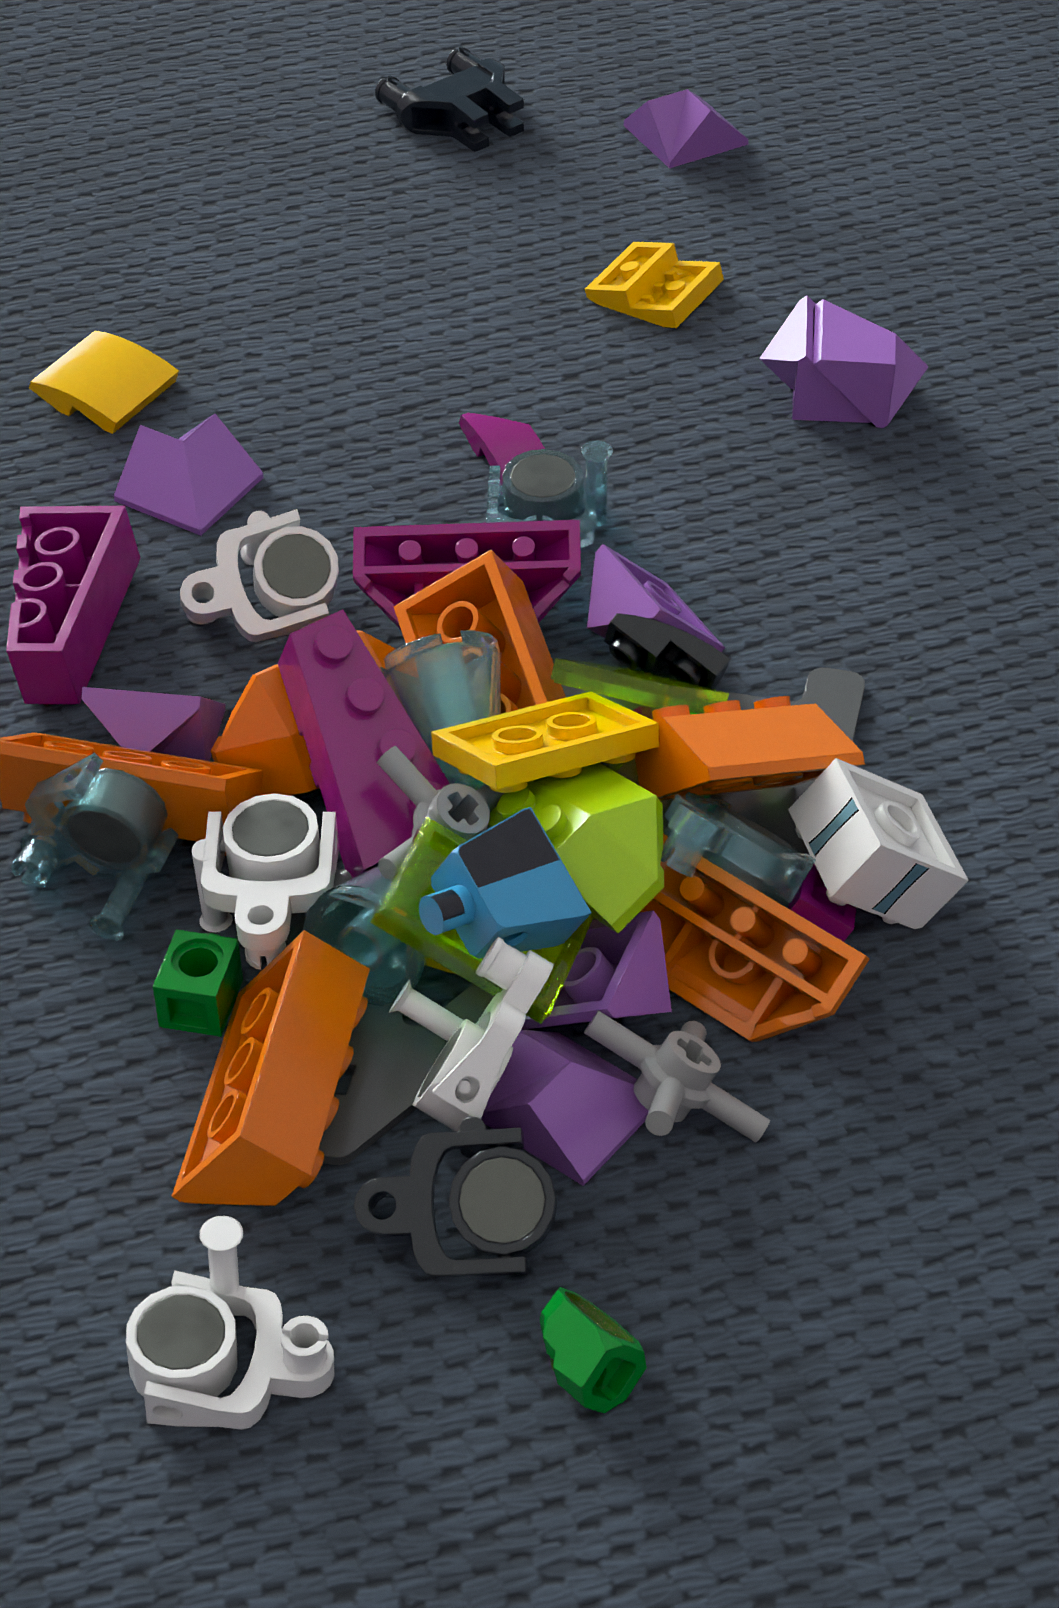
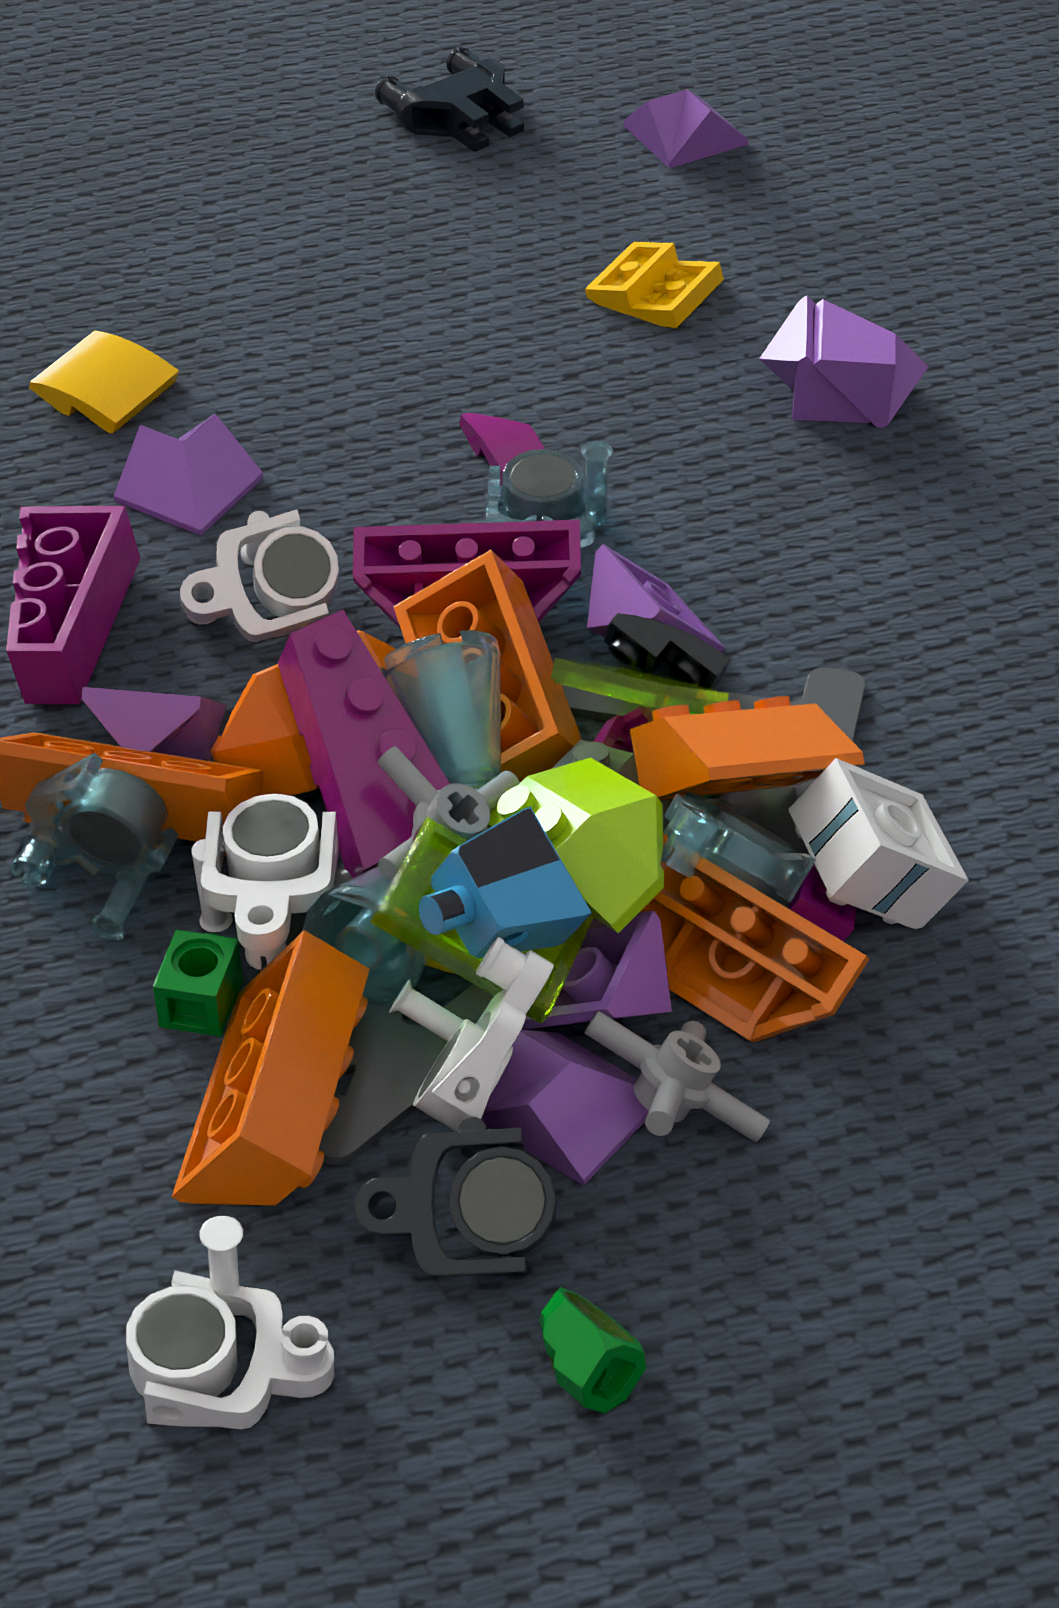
yellow plate [431,691,660,793] -> none

